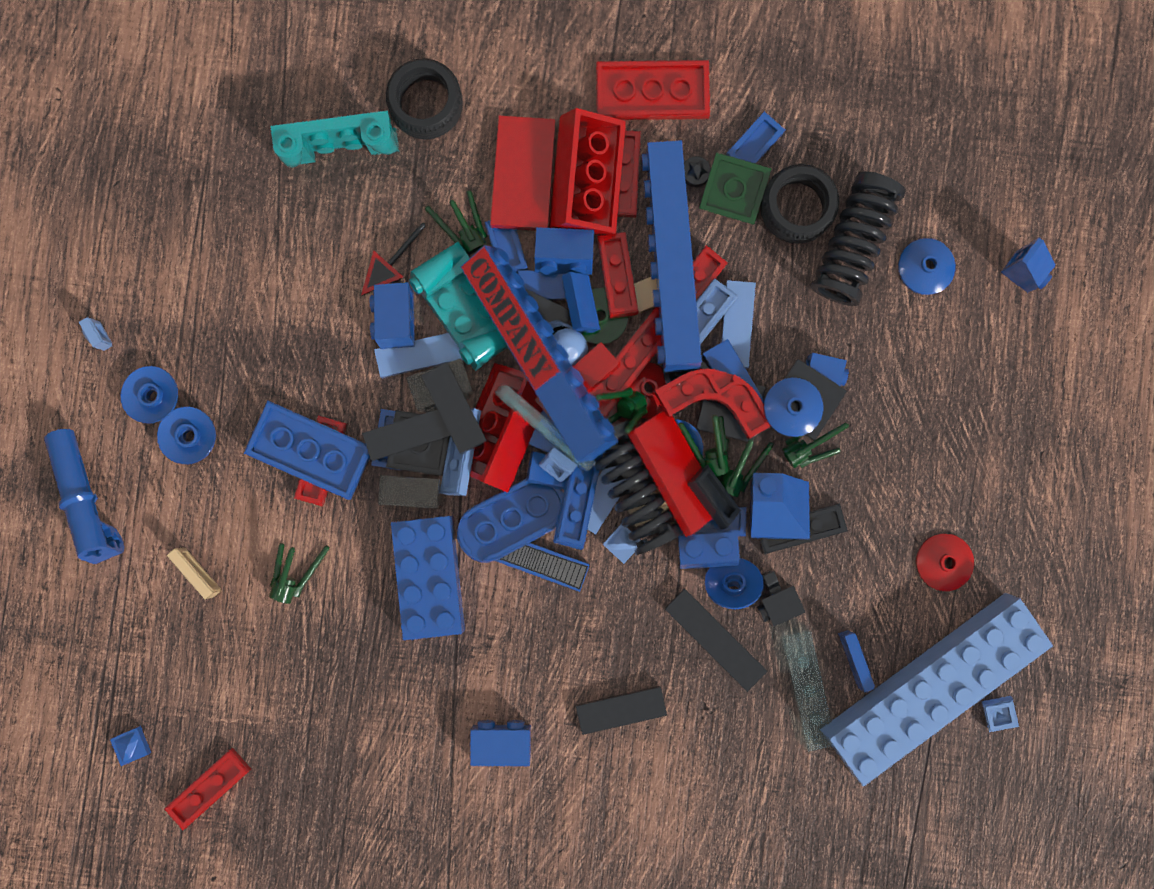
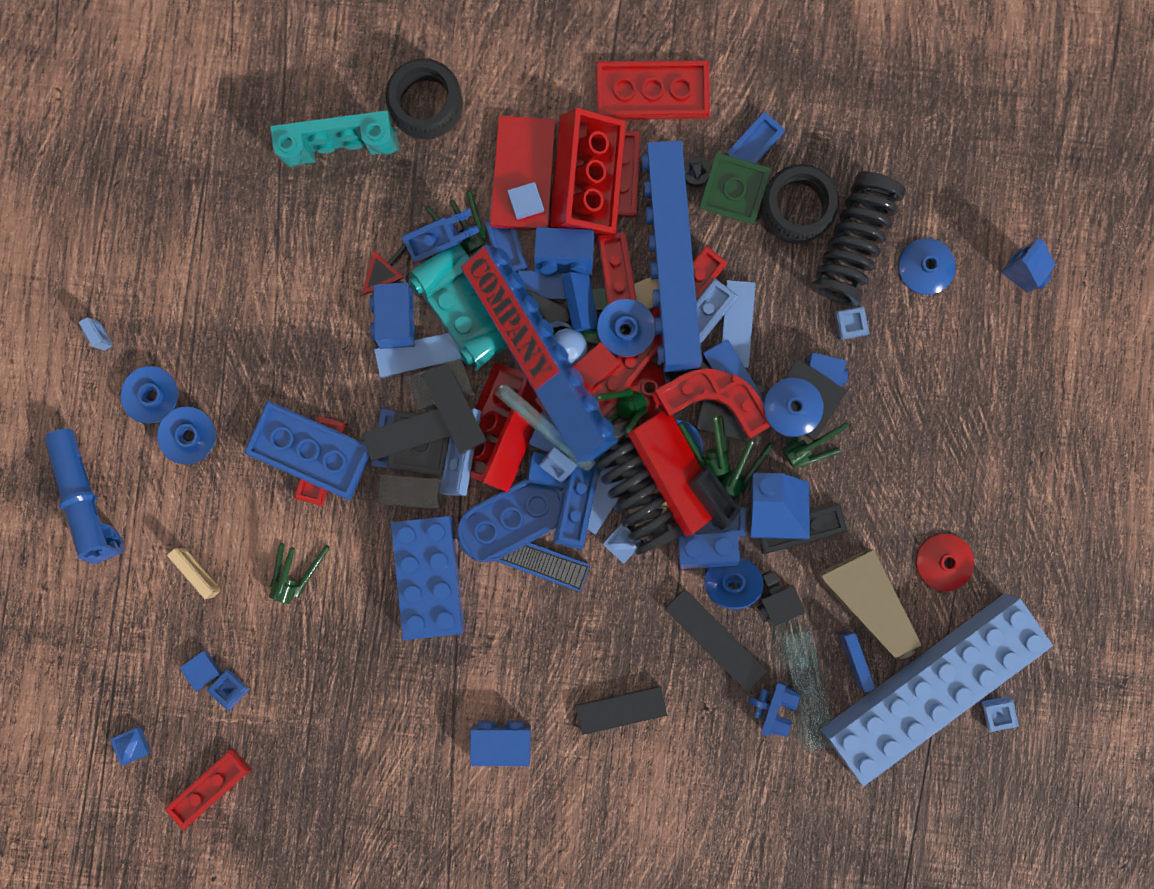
none -> blue tile [180,650,222,692]
none -> blue tile [206,669,250,711]
none -> blue hinge [402,209,480,263]
none -> medium blue tile [507,182,544,220]
none -> blue dish [597,299,655,357]
none -> blue hips [749,681,801,737]
none -> dark tan slope [816,549,922,659]
none -> medium blue tile [834,306,869,340]

